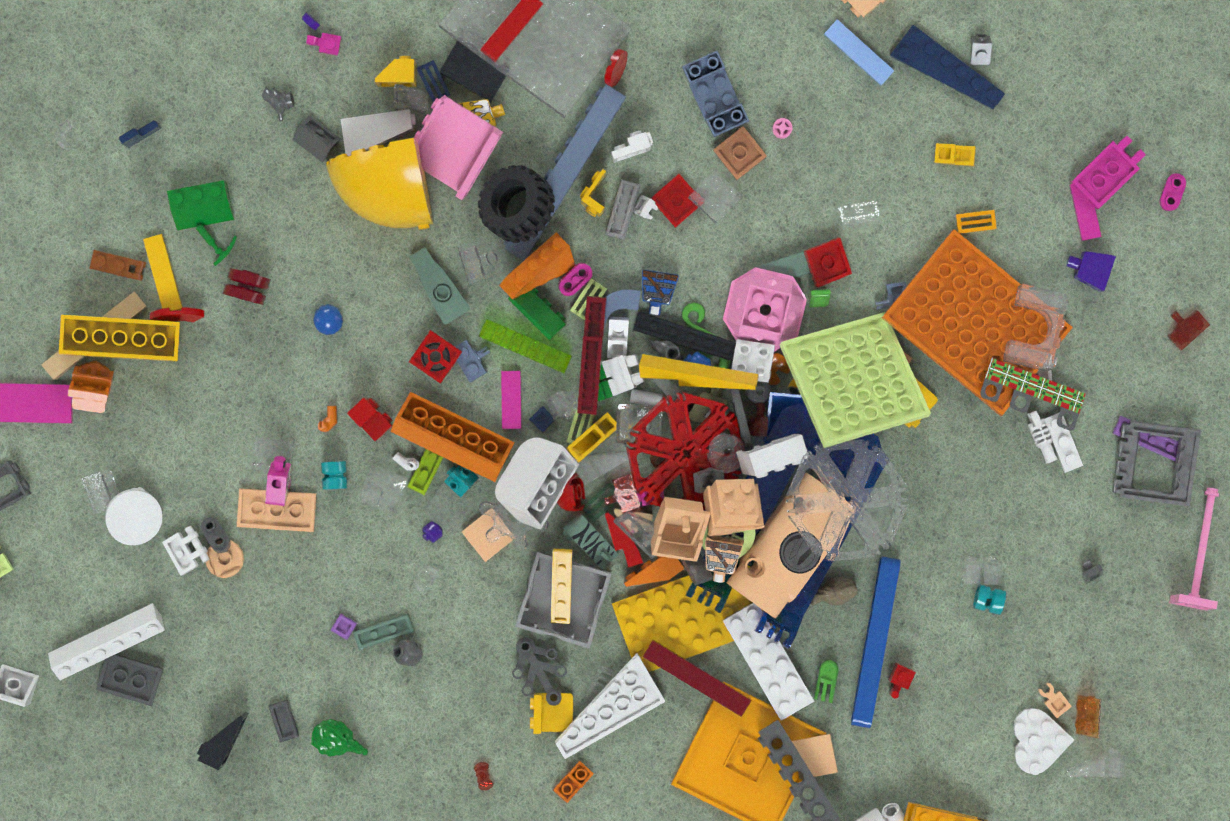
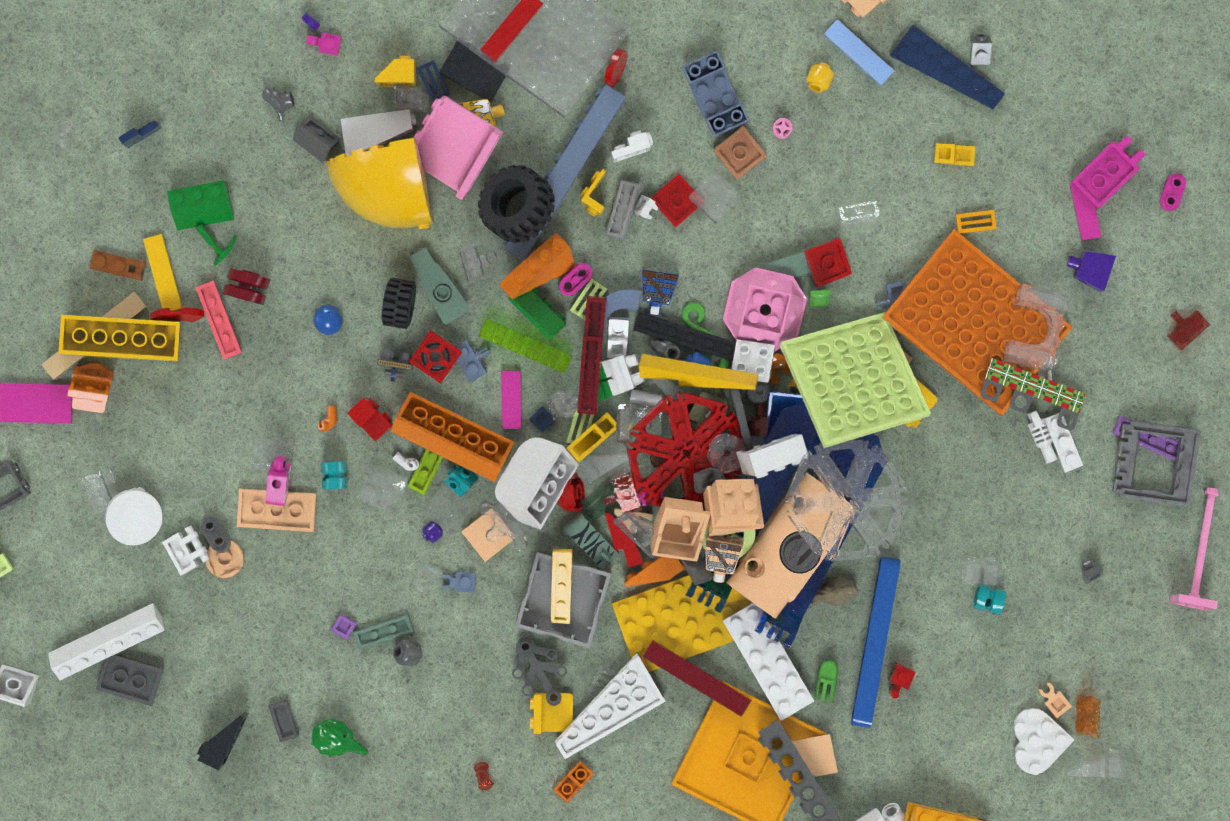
none -> coral plate [196,281,242,360]
none -> dark grey hips [377,349,414,382]
none -> black tyre [381,278,416,329]
none -> sand blue plate [442,572,476,593]
none -> yellow head [806,63,834,93]

